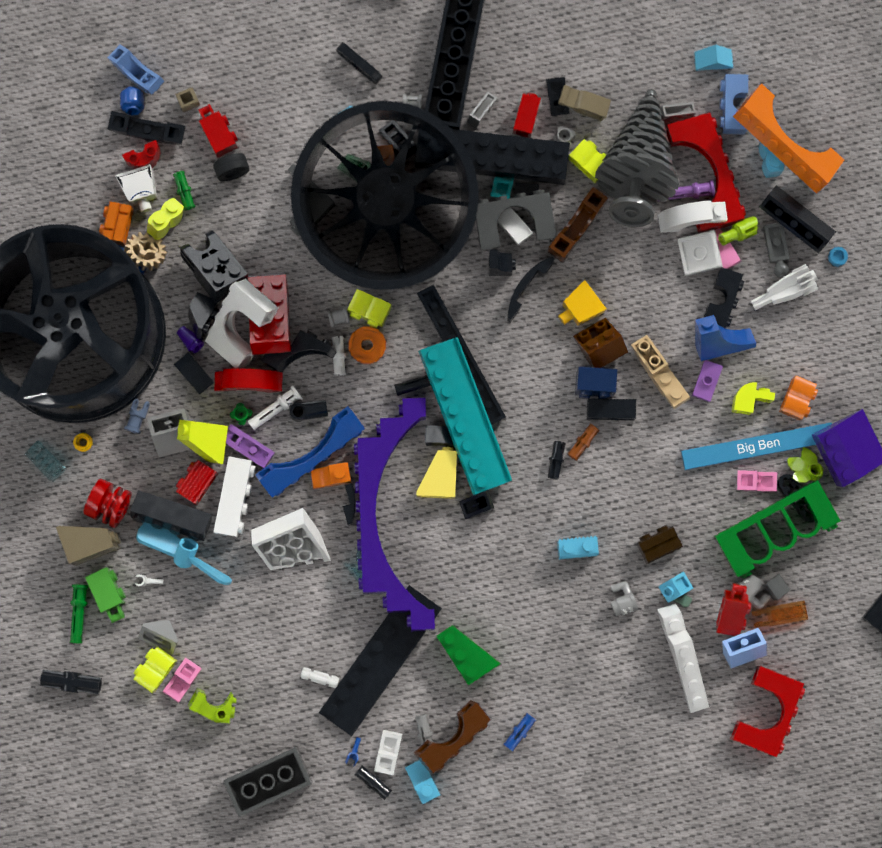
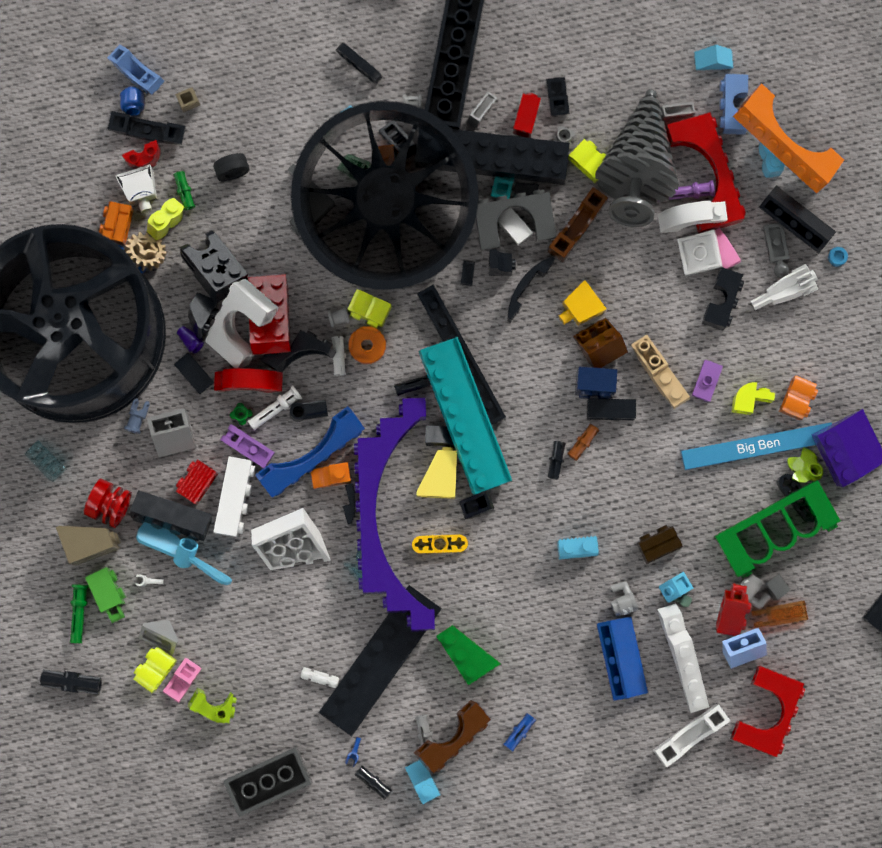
yellow plate [73,433,93,452] -> none
neon yellow slope [177,420,228,464] -> none
red brick [198,104,238,158] -> none
white slope [374,730,402,775] -> none
dark tan piece [558,85,611,121] -> none
blue arch [695,315,756,361] -> none
lime arm [718,216,758,246] -> none
bright pink slope [737,470,778,492] -> none
none -> yellow beam [412,535,468,554]
none -> black piece [460,261,475,286]
none -> blue brick [597,617,648,701]
none -> white arch [653,704,730,767]

